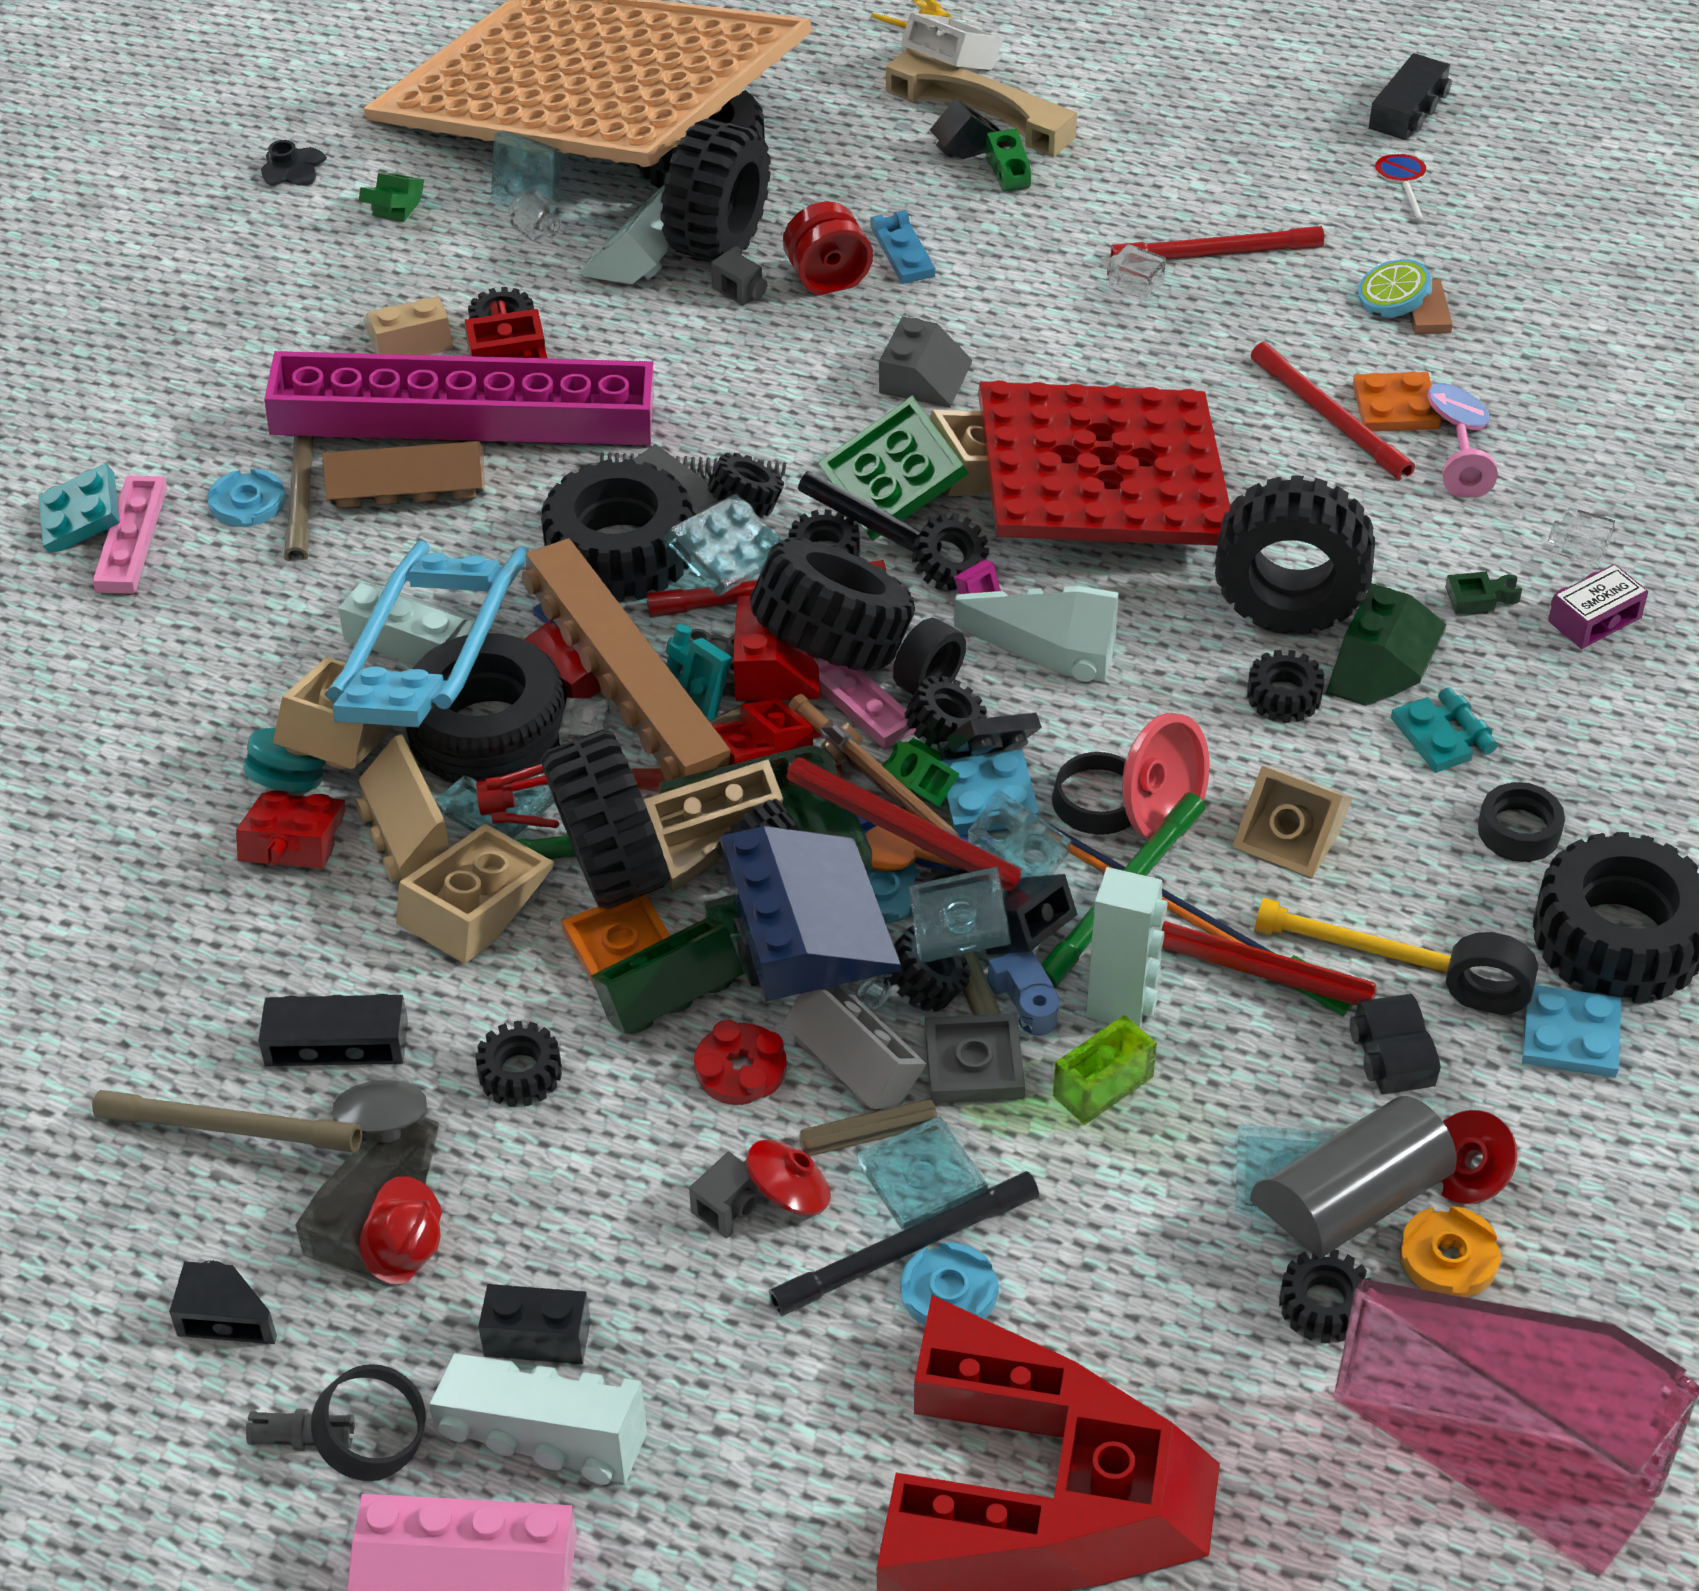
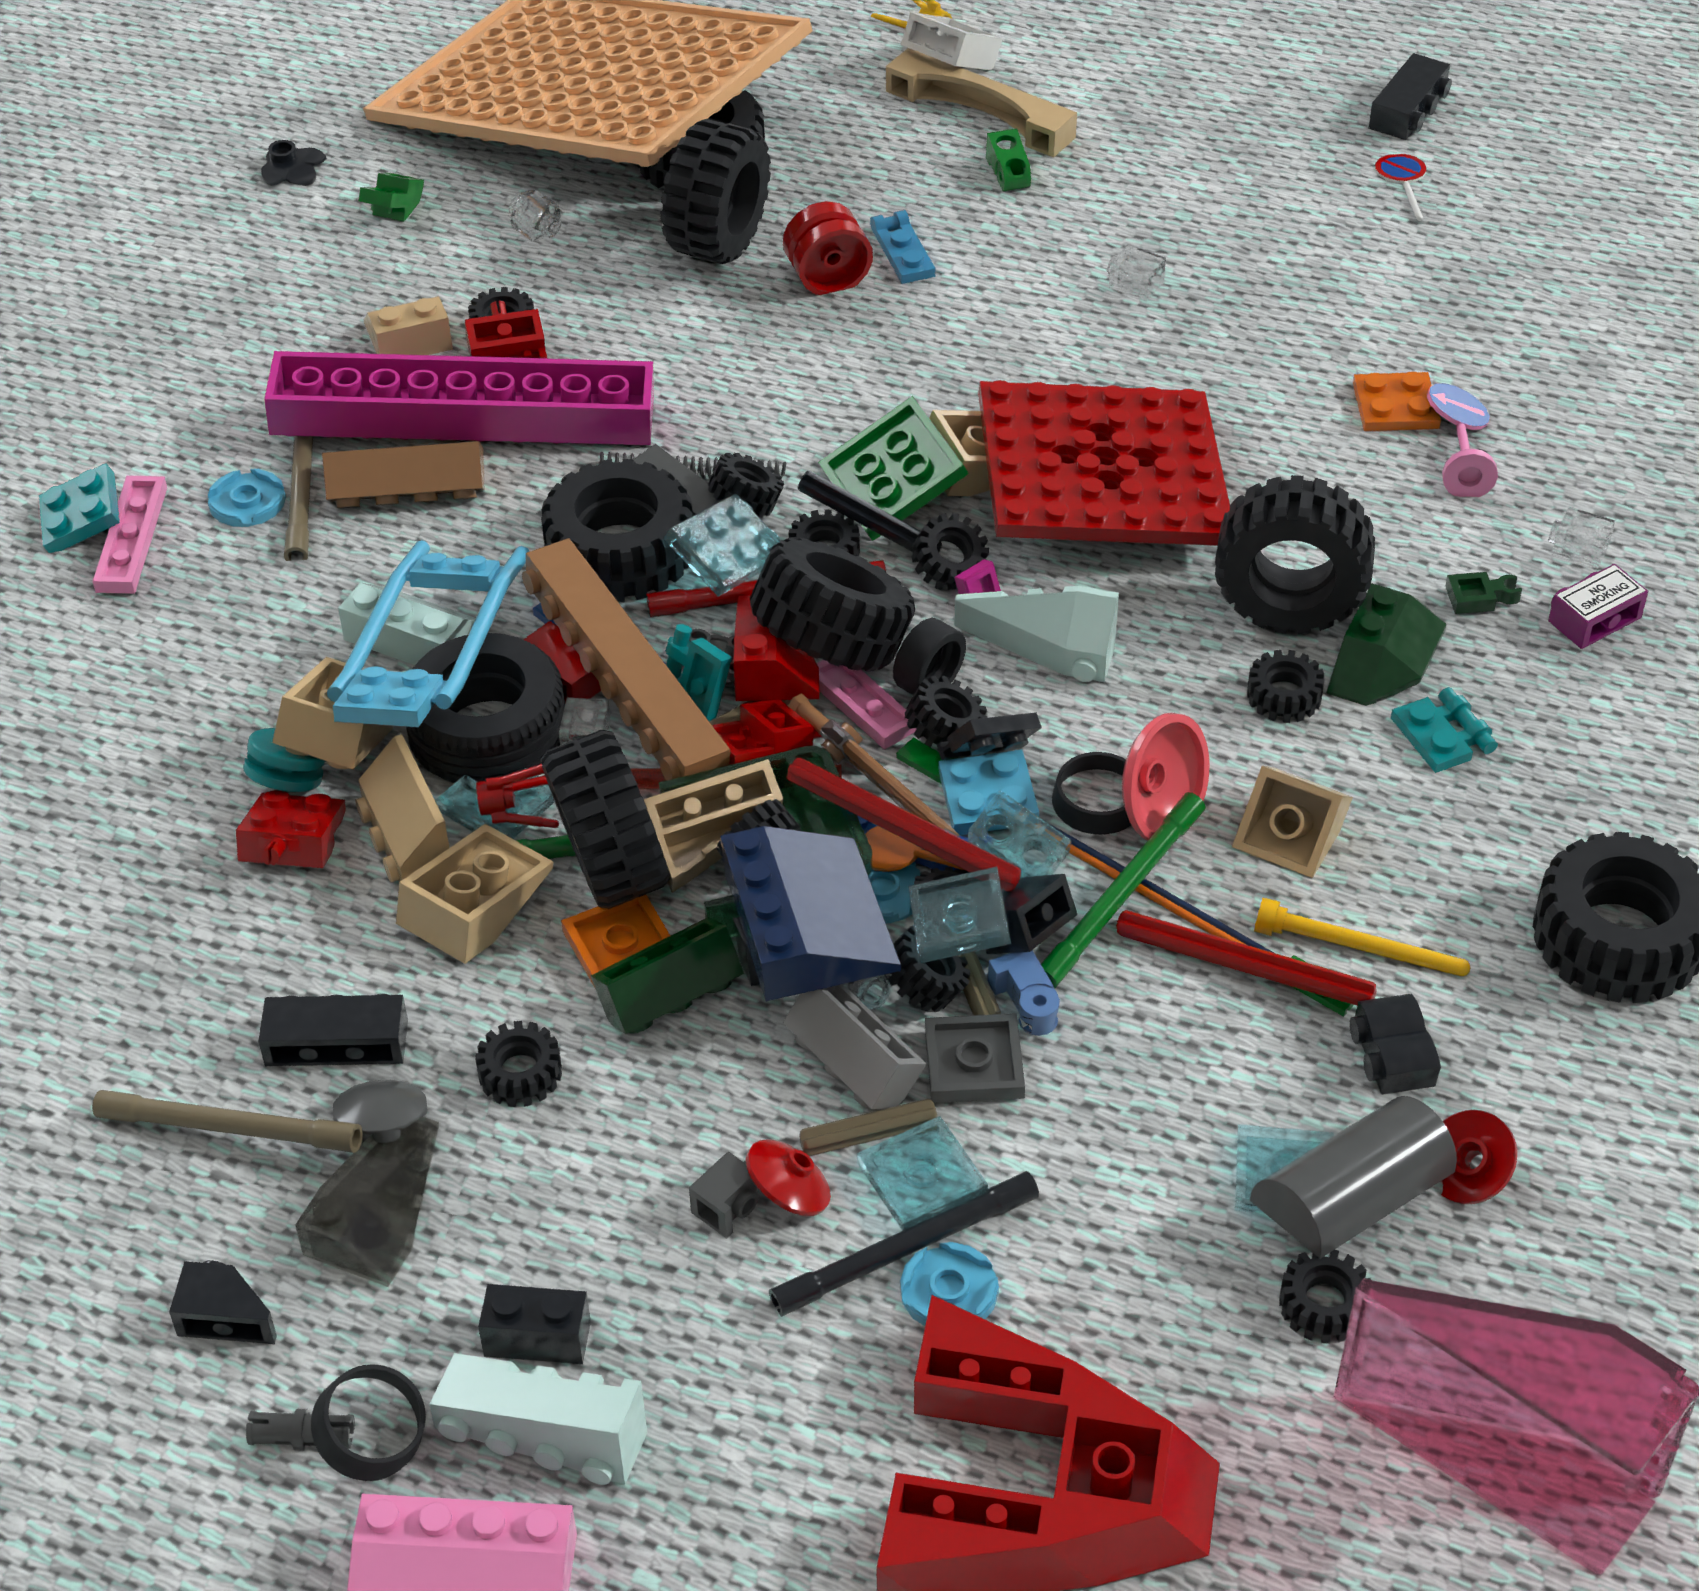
red piece [359,1176,442,1285] -> none
clear light blue plate [490,130,562,219] -> none
light aqua wedge [580,184,669,284] -> none
red plate [694,1020,787,1105] -> none
dark grey brick [711,246,768,306] -> none
dark grey slope [879,316,972,408] -> none
green leg [882,739,960,807] -> none
black slope [930,98,1011,159] -> none
clear neon green brick [1053,1015,1157,1125] -> none
light aqua wedge [1086,867,1168,1030] -> none
red piece [1111,226,1324,266] -> none
red piece [1251,342,1415,481] -> none
tile [1358,259,1432,318] -> none
light orange plate [1400,1206,1501,1301] -> none
nougat tile [1410,279,1453,334] -> none
black tyre [1445,932,1539,1015] -> none
black tyre [1478,782,1565,862] -> none
medium azure plate [1522,985,1621,1078] -> none

